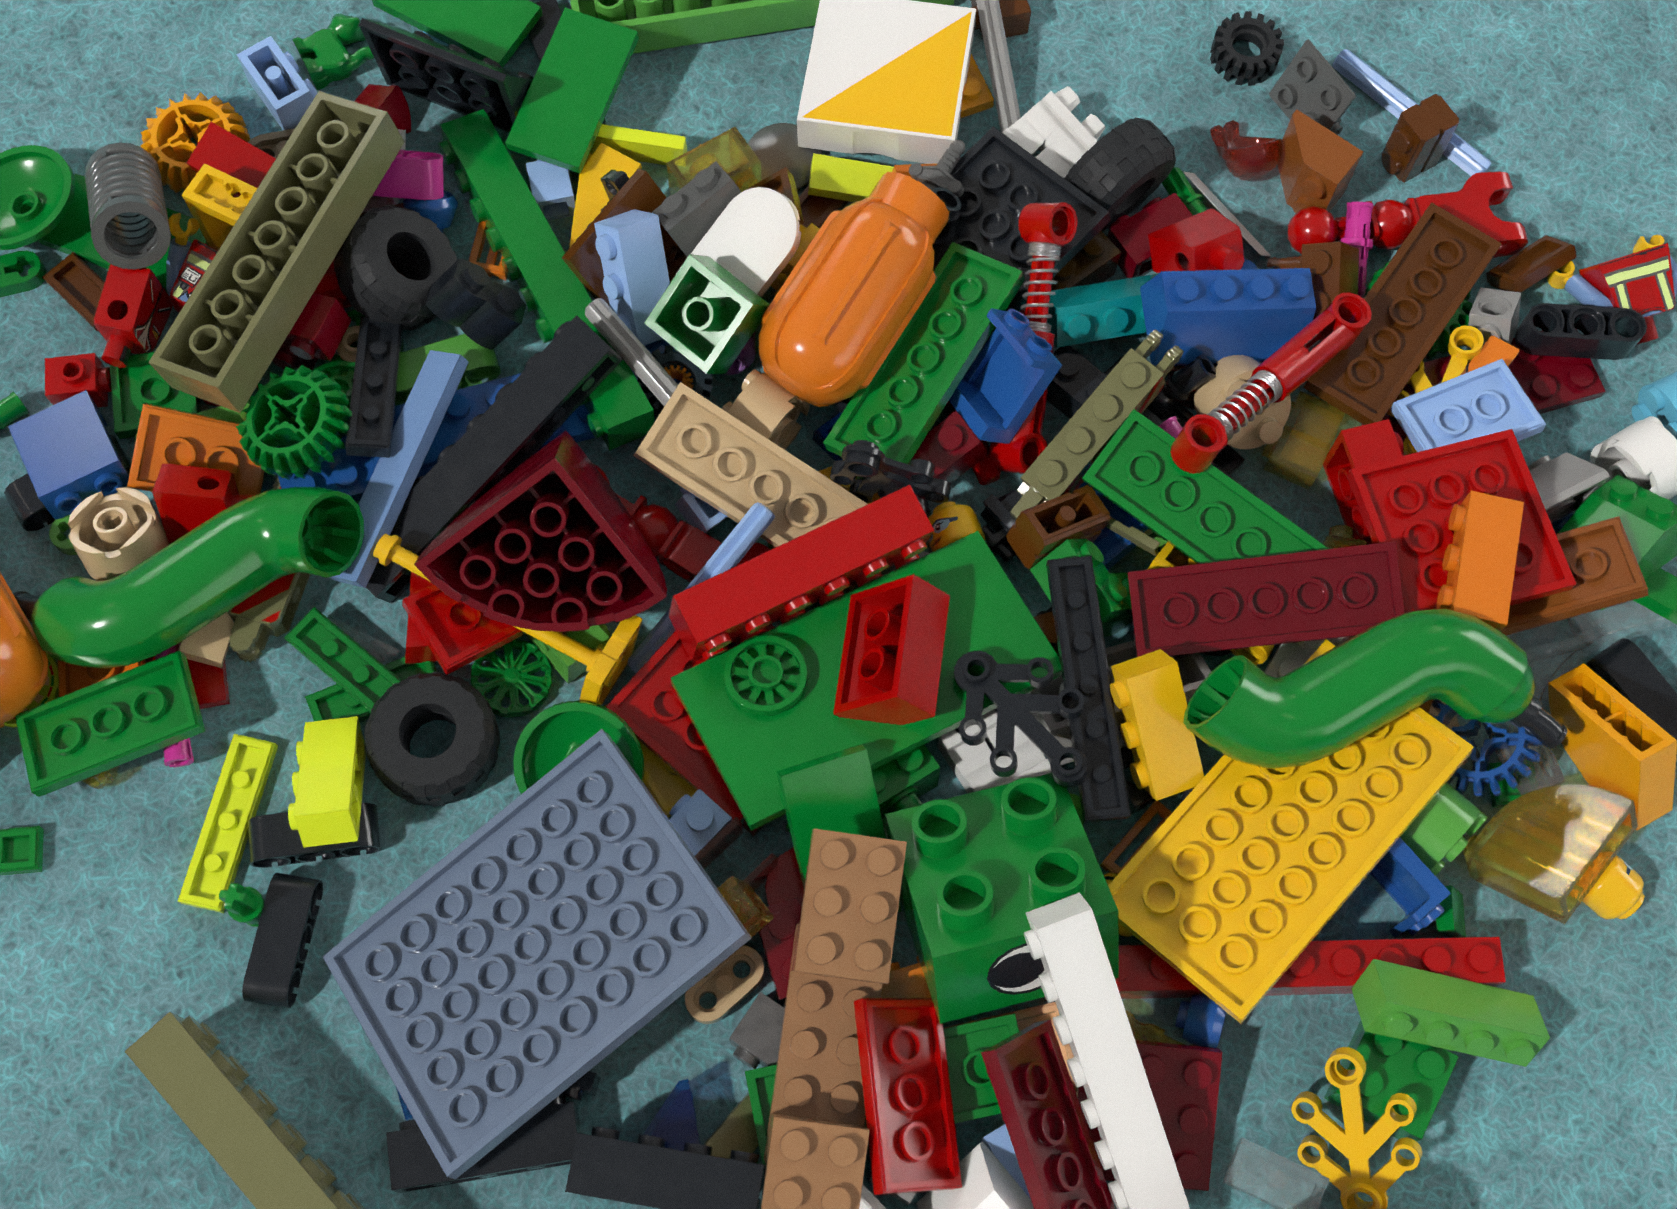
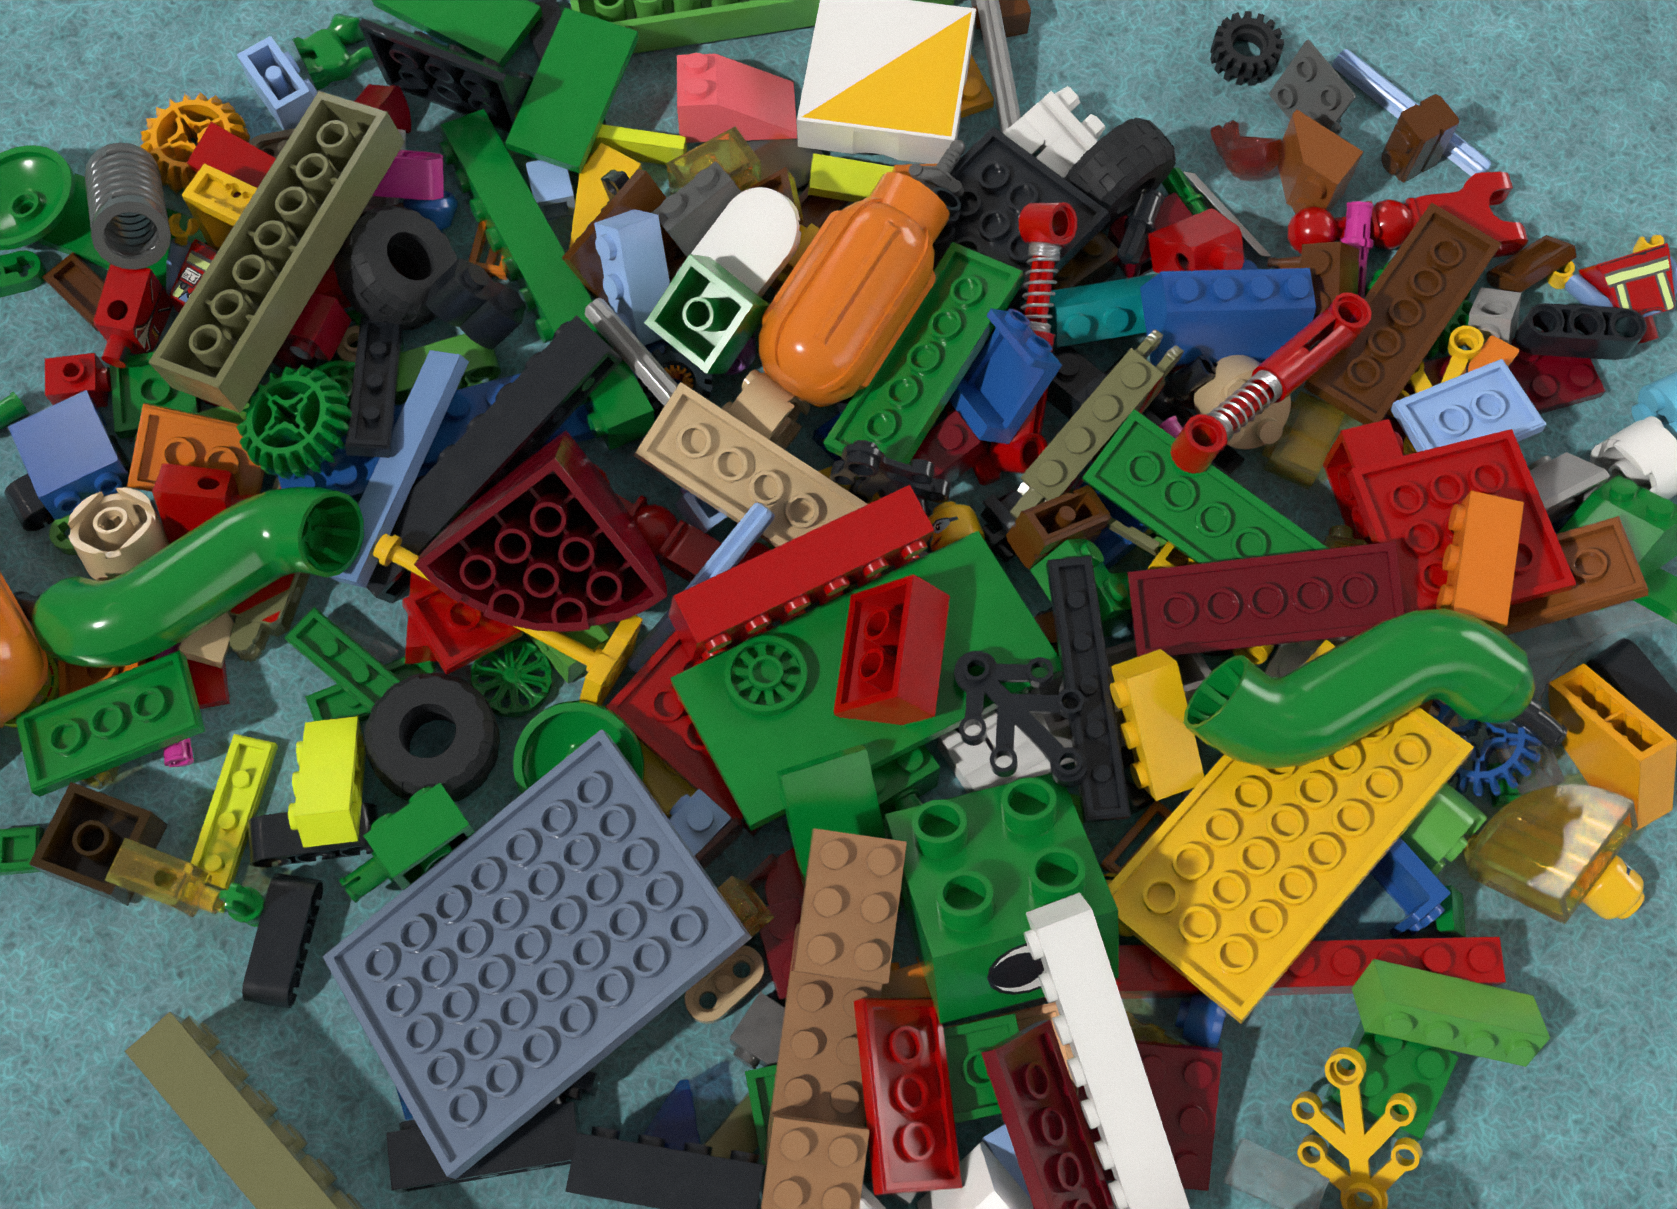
none -> dark brown brick [29,782,168,906]
none -> clear yellow torso [105,838,226,918]
none -> green brick [339,783,474,903]
none -> coral slope [677,53,797,143]
none -> black axle [1117,188,1165,265]

